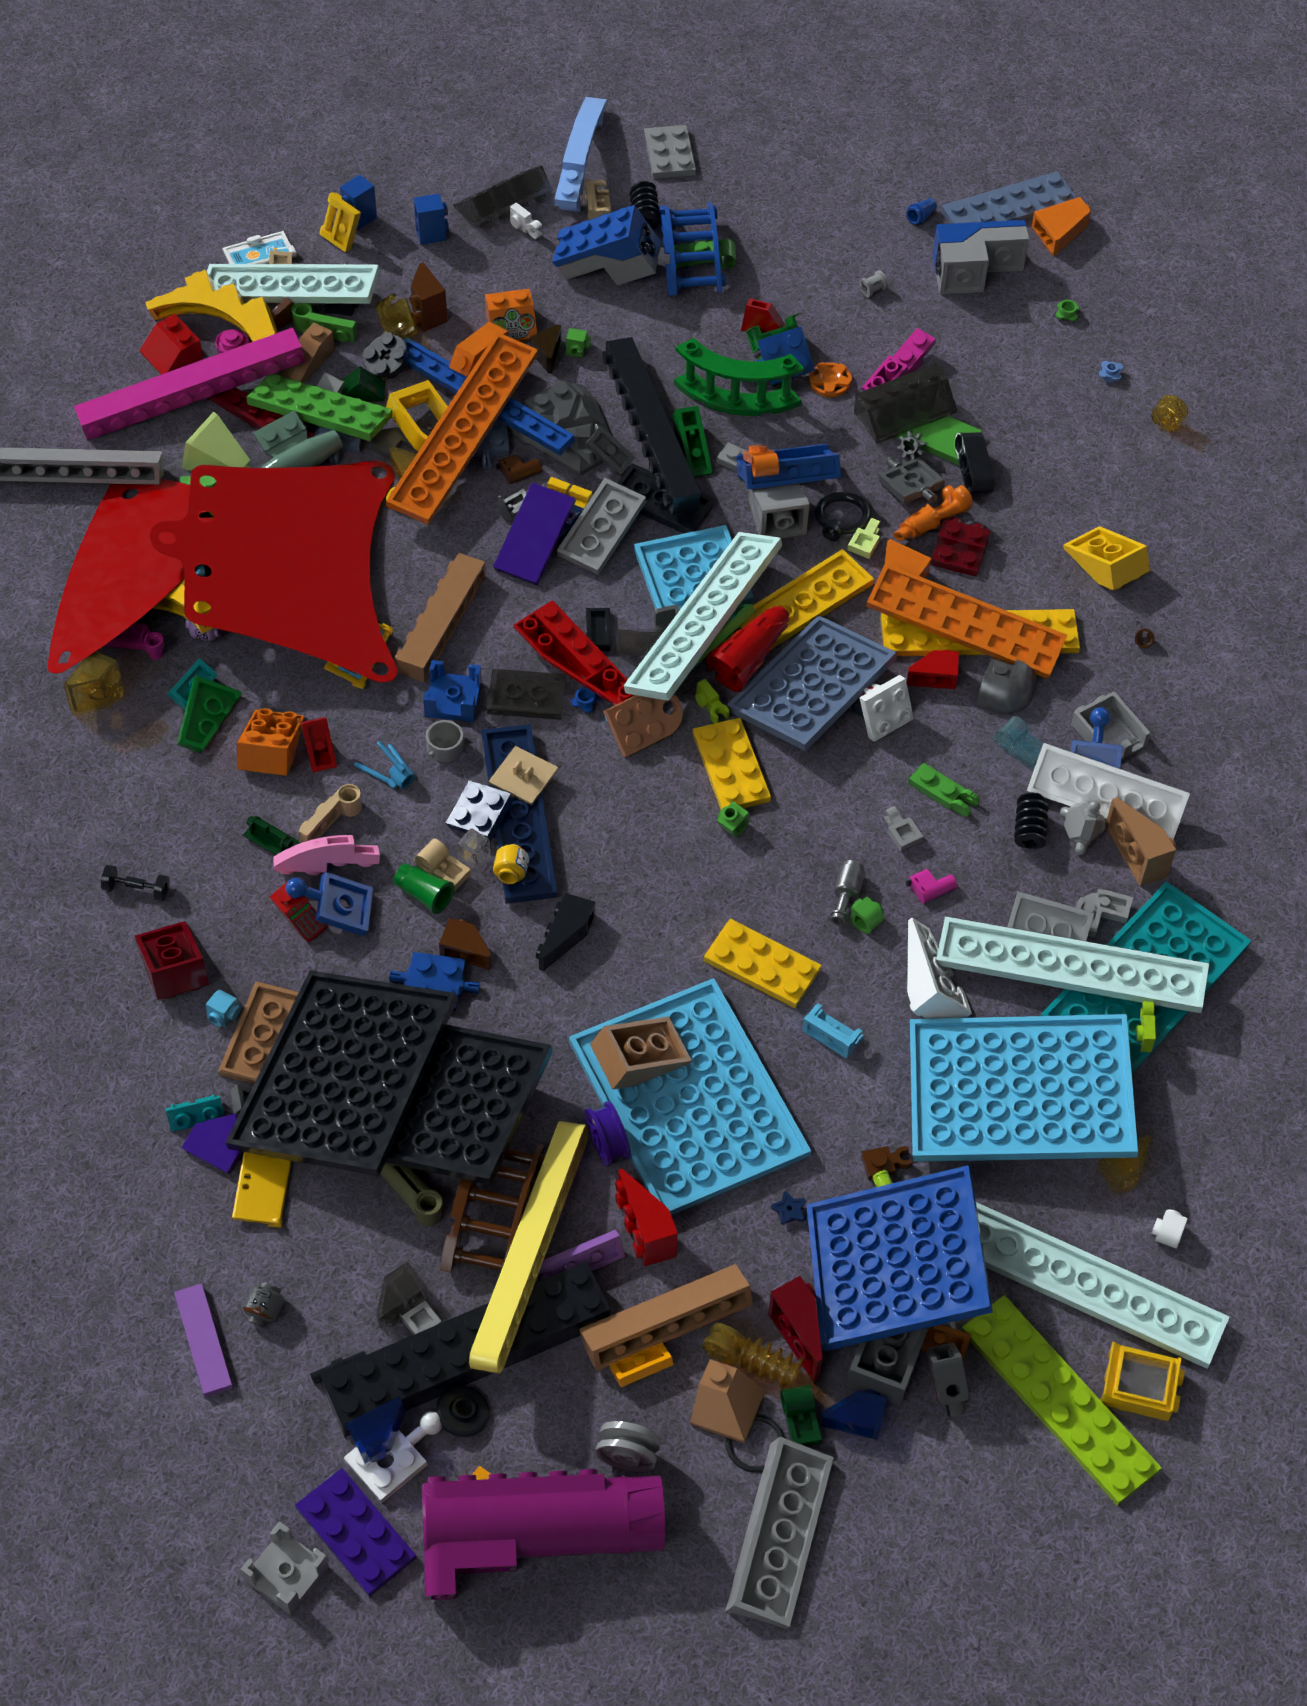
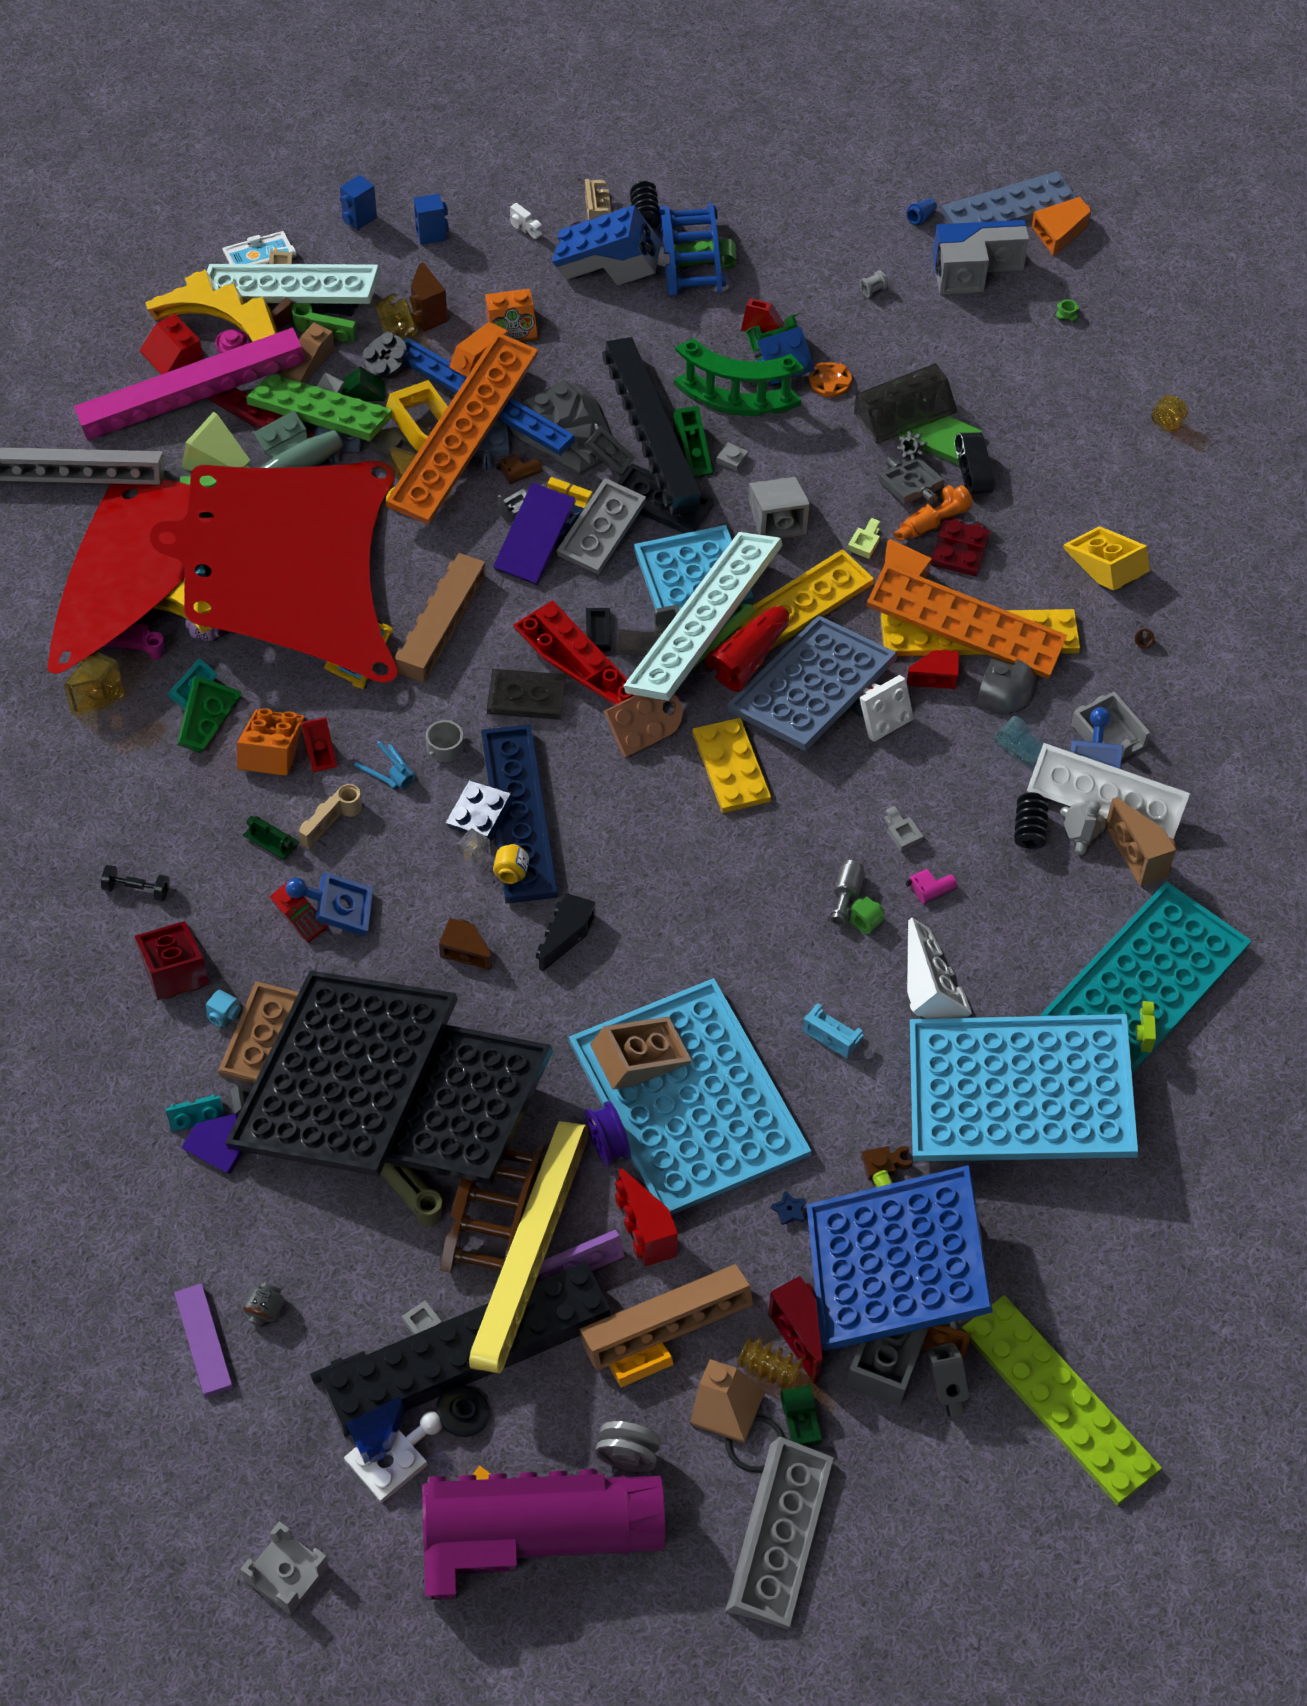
yellow door [232,1152,292,1228] -> none
bright pink slope [273,835,380,875] -> none
dark purple plate [295,1468,417,1597] -> none
yellow plate [319,192,361,253] -> none
clear smoke slope [376,1261,429,1330] -> none
blue plate [389,952,480,1011] -> none
green plant [393,863,455,914] -> none
tan plate [414,839,471,892] -> none
blue panel [423,660,482,722] -> none
clear smoke slope [453,165,553,228] -> none
tan piece [488,746,558,805] -> none
dark brown slope [530,324,562,373] -> none
light blue slope [555,97,607,212] -> none
bright green plate [566,328,592,357] -> none
blue plate [571,687,600,713] -> none
light grey plate [644,125,696,179] -> none
lime plate [695,679,729,724] -> none
clear yellow wheel [702,1323,747,1366] -> none
yellow plate [703,918,822,1009] -> none
bright green plate [717,801,750,837] -> none
blue fence [736,444,841,490] -> none
orange plate [743,445,779,477] -> none
black piece [815,492,872,542] -> none
clear blue slope [821,1390,887,1440] -> none
dark pink slope [862,328,936,401] -> none
bright green hinge [908,763,980,817] -> none
light aqua plate [936,917,1209,1013] -> none
light aqua plate [976,1202,1229,1369] -> none
light grey plate [1007,891,1094,941] -> none
light grey plate [1076,889,1133,938] -> none
clear yellow slope [1097,1135,1152,1194] -> none
medium blue plate [1099,361,1123,382] -> none
yellow window [1100,1342,1185,1421] -> none
white plate [1152,1209,1188,1249] -> none

